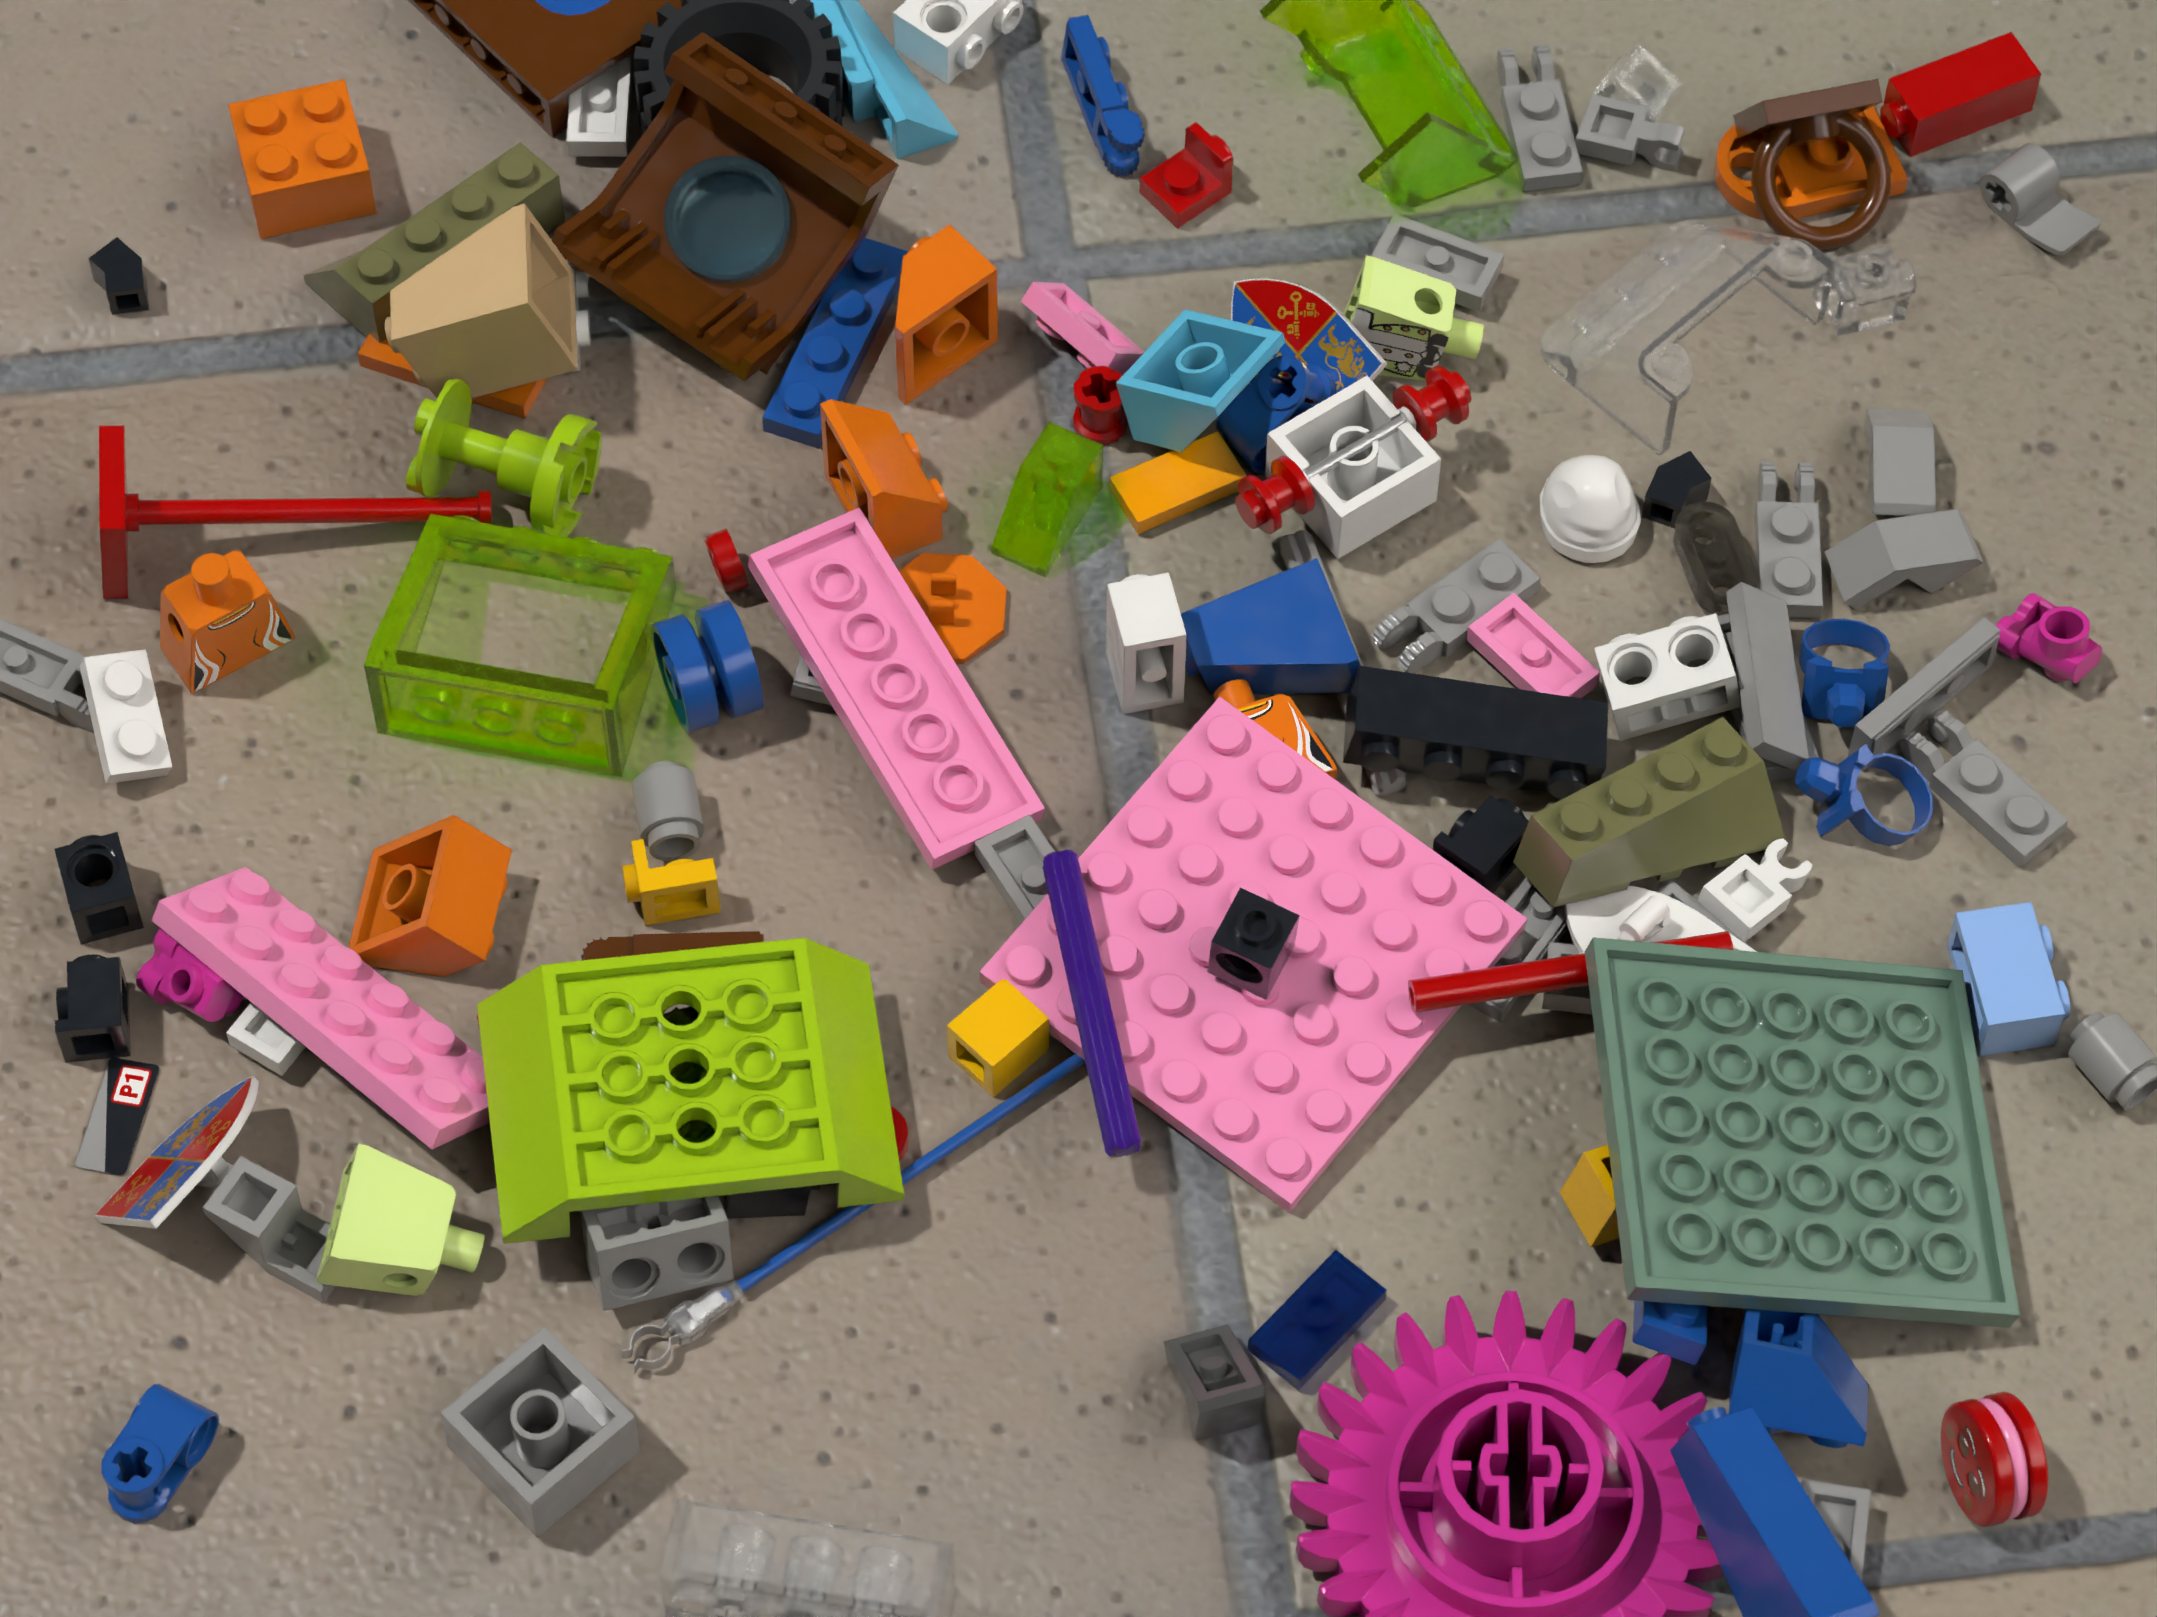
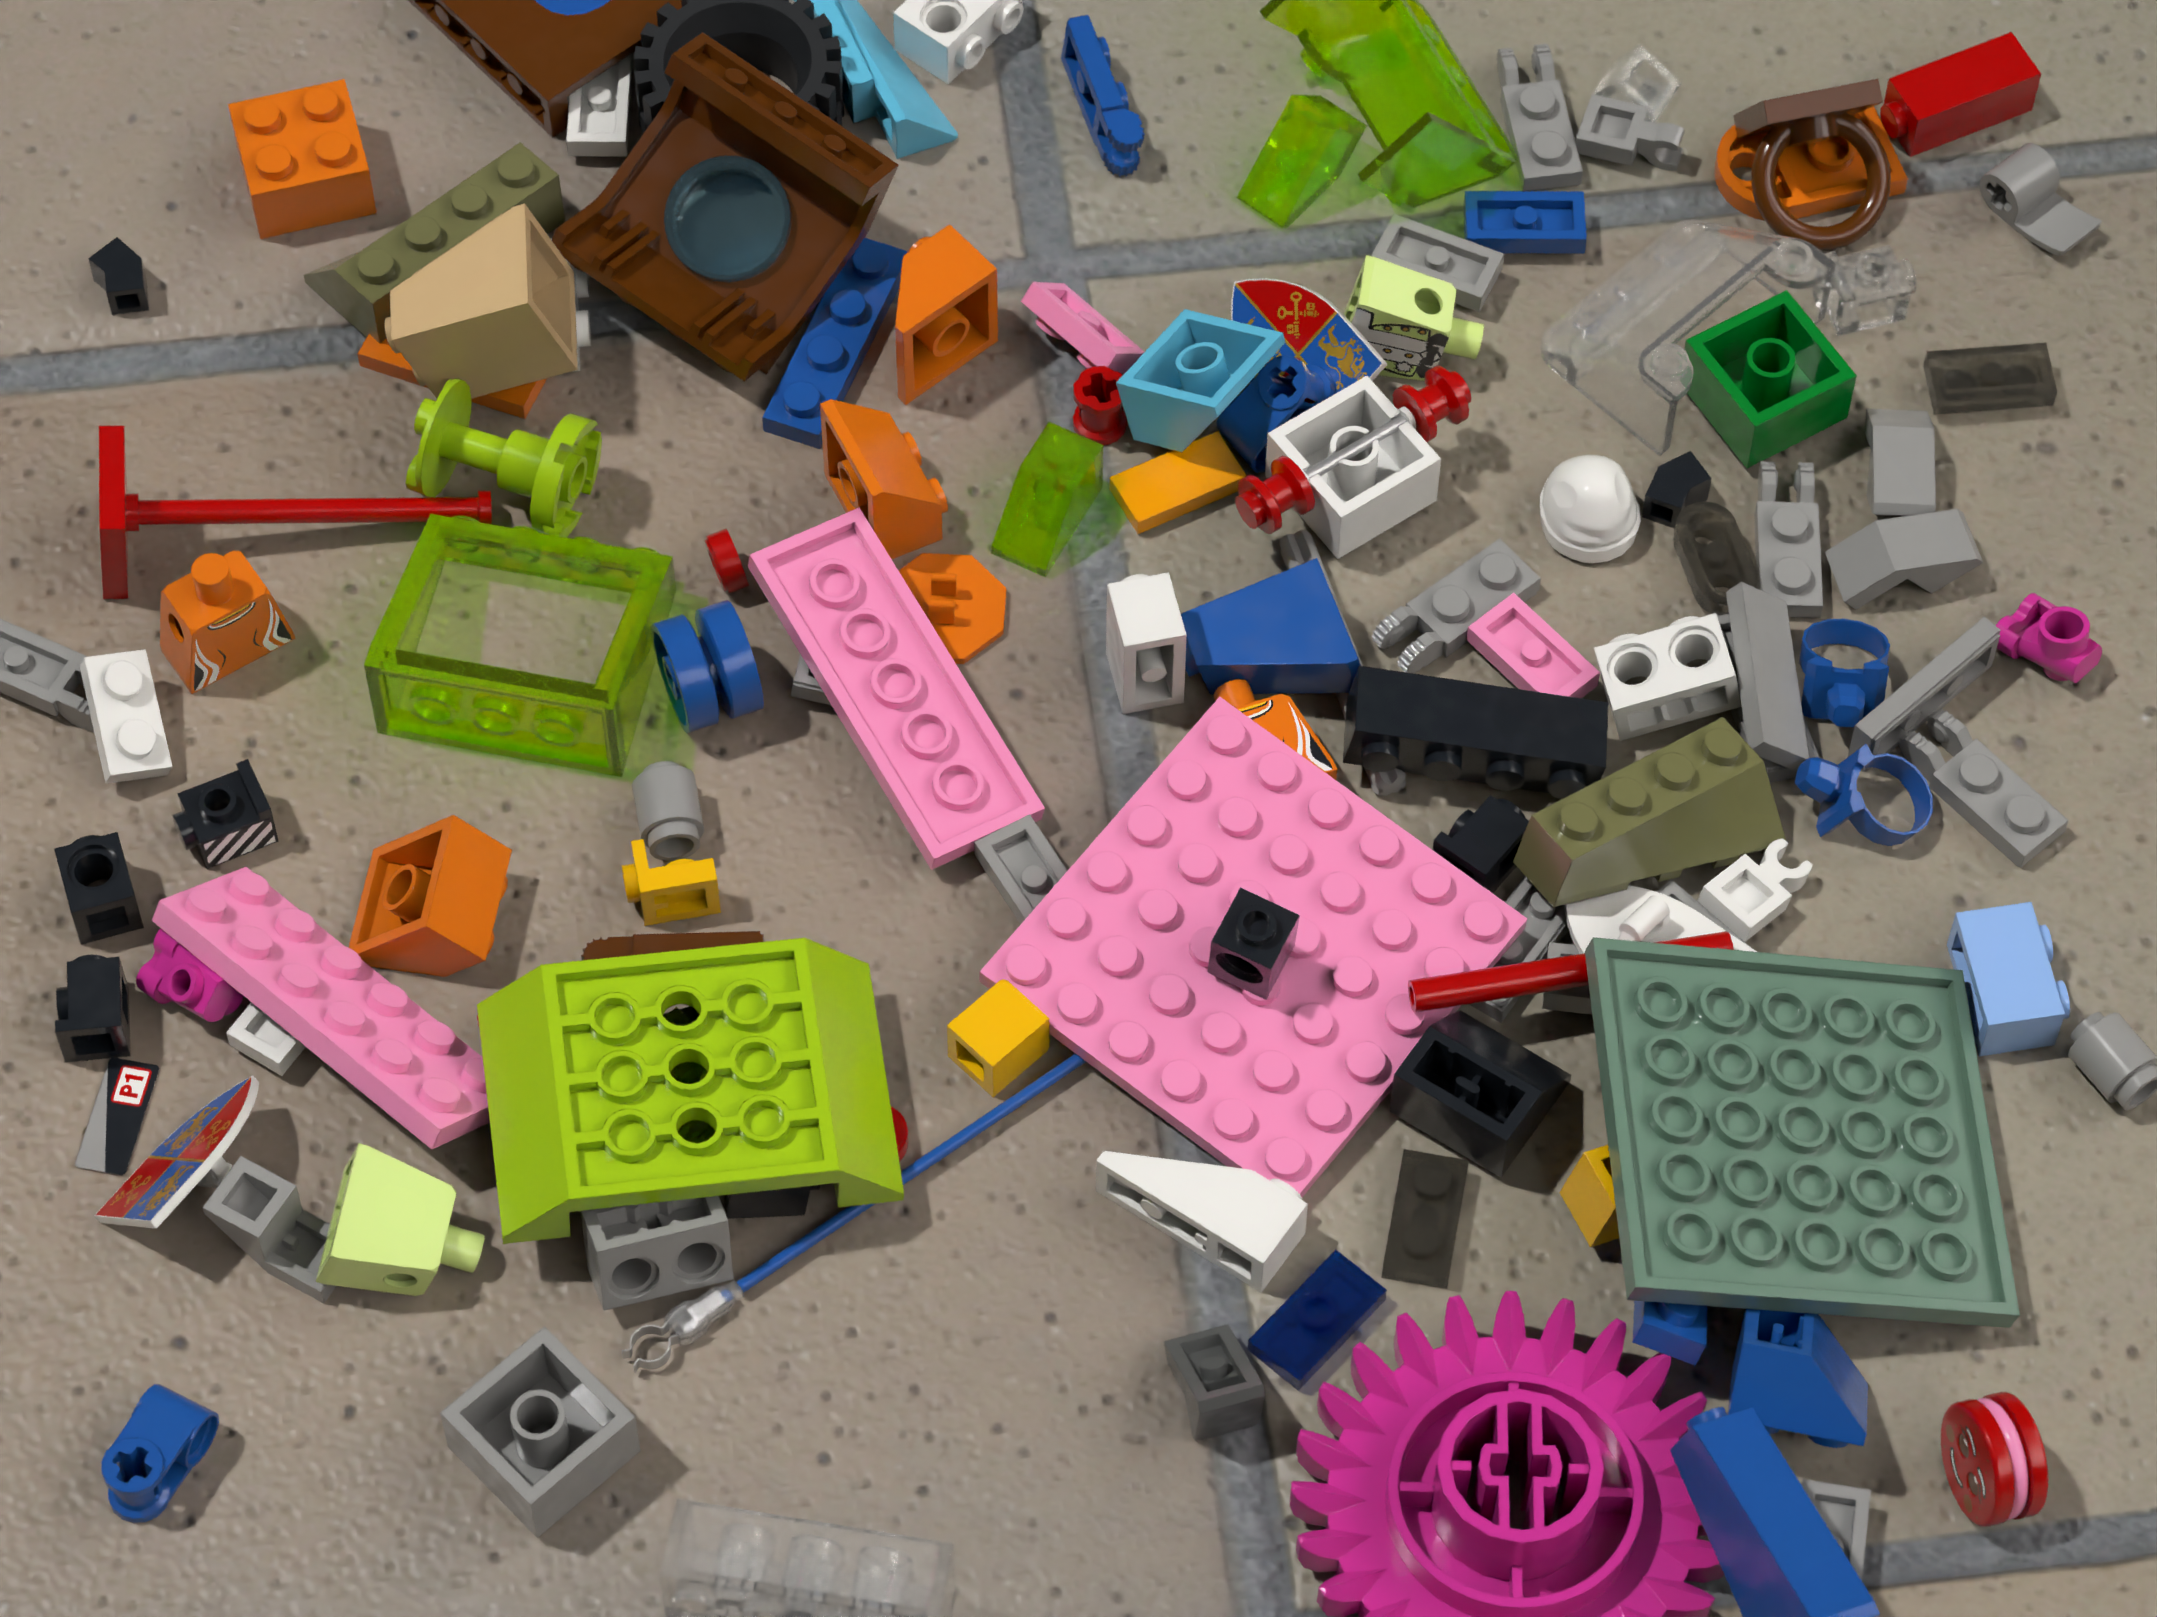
dark purple axle [1043,850,1141,1158] -> none
red bracket [1139,122,1234,229] -> none
none -> black brick [172,759,279,869]
none -> white slope [1096,1151,1308,1293]
none -> clear neon green slope [1236,94,1367,228]
none -> clear smoke plate [1381,1149,1469,1289]
none -> black slope [1390,1010,1572,1178]
none -> blue plate [1463,191,1587,254]
none -> green brick [1679,290,1857,469]
none -> clear smoke plate [1923,342,2057,415]

